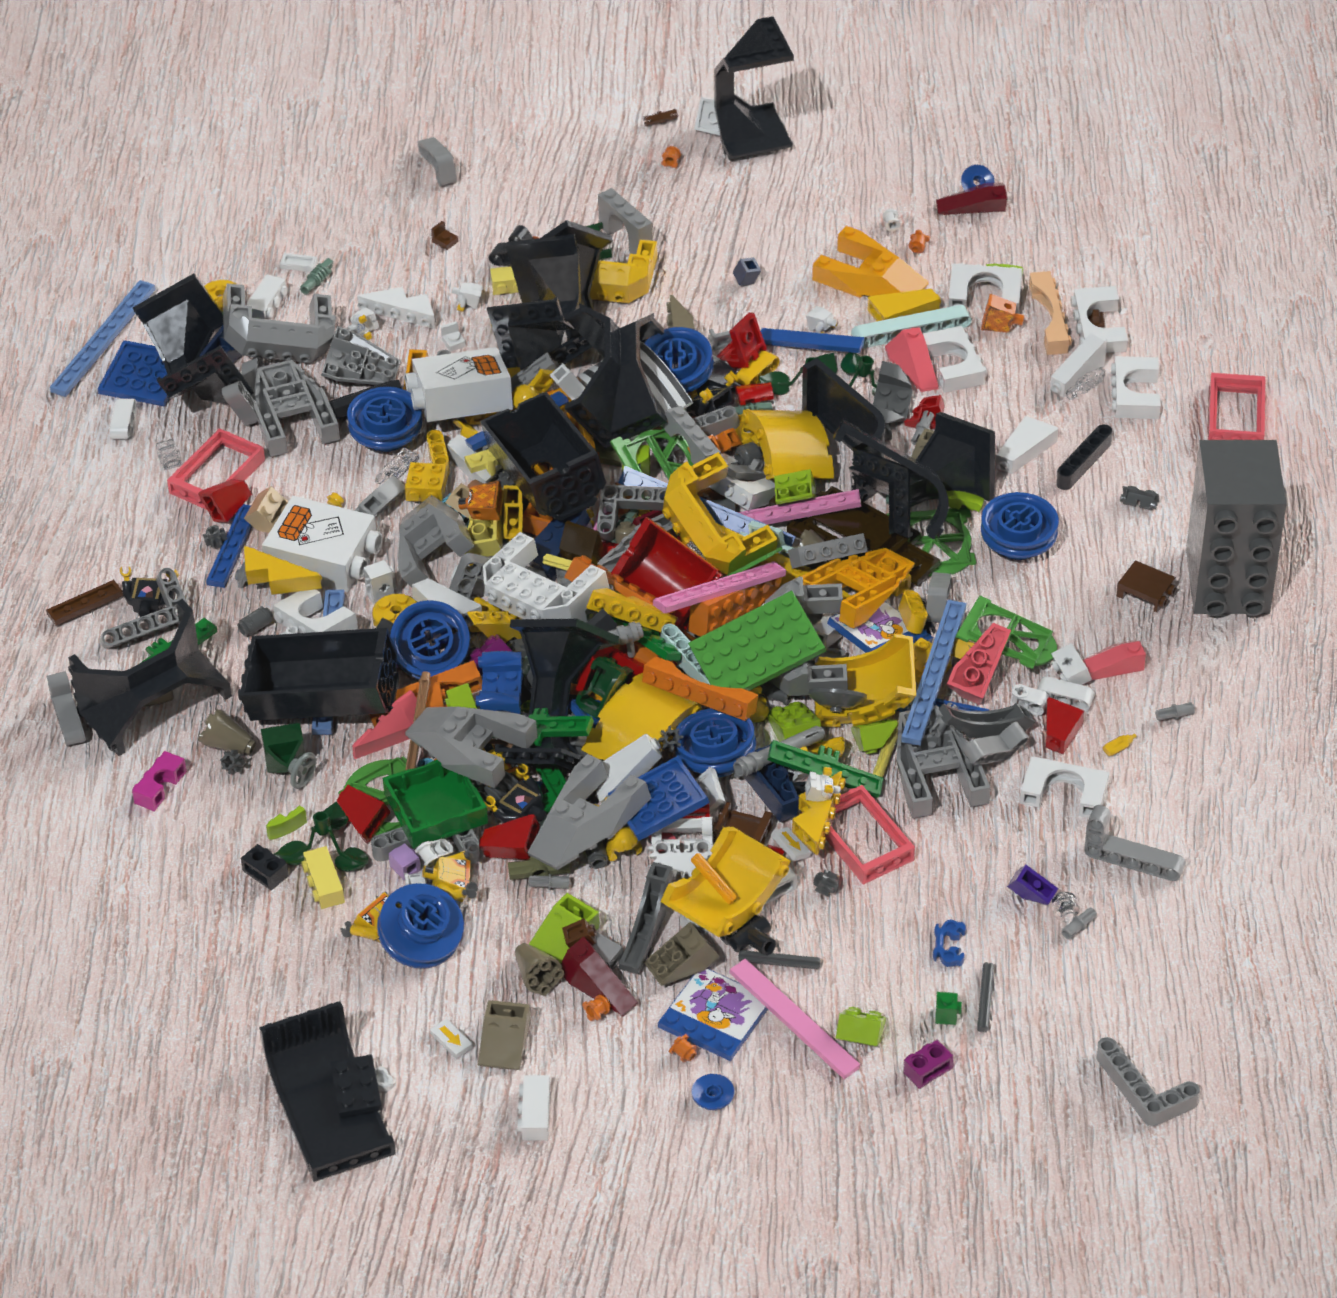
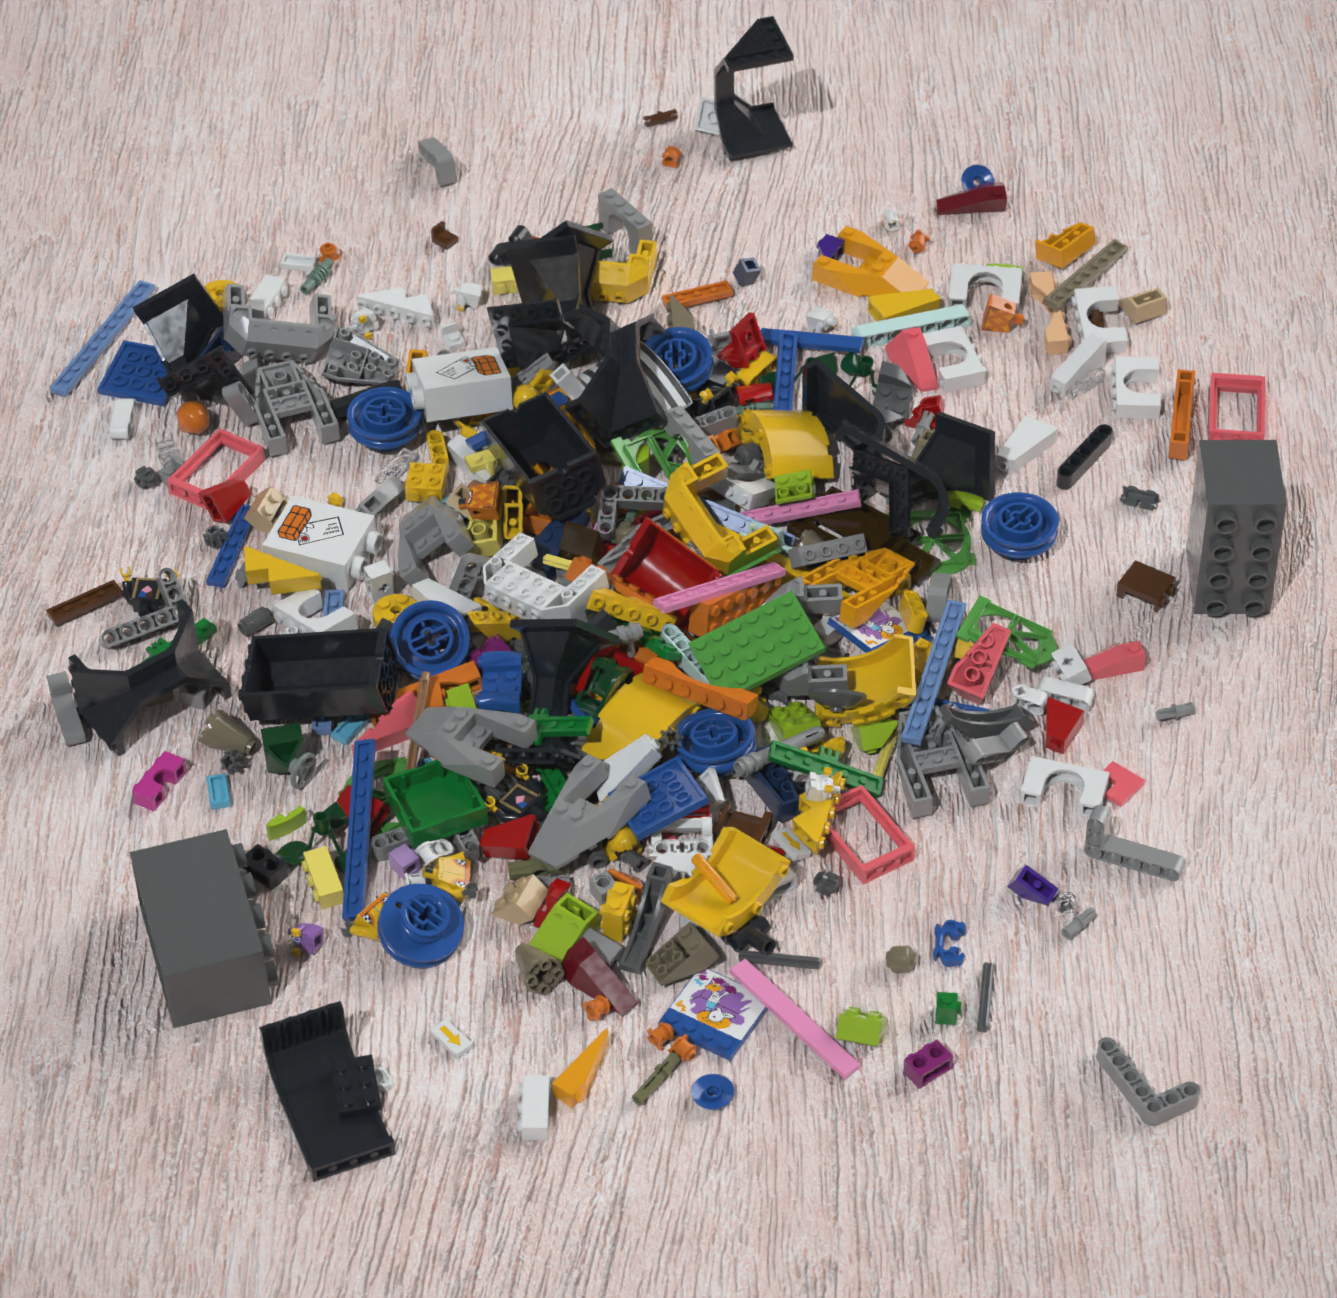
dark tan slope [478,1000,531,1070] -> none
reddish brown bracket [562,918,597,948] -> none
yellow piece [1102,734,1137,756] -> none
none -> dark grey brick [130,829,279,1028]
none -> dark grey gear [134,466,157,489]
none -> light grey bracket [156,455,184,487]
none -> orange helmet [176,401,209,434]
none -> light grey brick [179,683,211,710]
none -> medium azure tile [206,773,231,810]
none -> medium lavender piece [288,923,324,957]
none -> orange brick [319,242,339,264]
none -> medium azure tile [331,714,370,746]
none -> blue plate [342,739,376,922]
none -> tan slope [491,874,548,925]
none -> red slope [533,878,571,928]
none -> light orange slope [552,1029,609,1108]
none -> light grey brick [589,871,615,906]
none -> yellow brick [600,881,638,943]
none -> orange slope [608,868,643,902]
none -> dark grey bush [621,848,648,873]
none -> olive pin [632,1052,681,1106]
none -> orange brick [647,1022,674,1051]
none -> orange plate [661,280,733,311]
none -> blue plate [773,330,798,410]
none -> dark purple slope [817,234,845,260]
none -> dark tan head [886,945,918,973]
none -> light orange wedge [1035,222,1096,269]
none -> dark tan tile [1042,239,1129,312]
none -> coral tile [1103,761,1145,807]
none -> tan slope [1118,288,1167,324]
none -> orange arch [1168,369,1196,460]

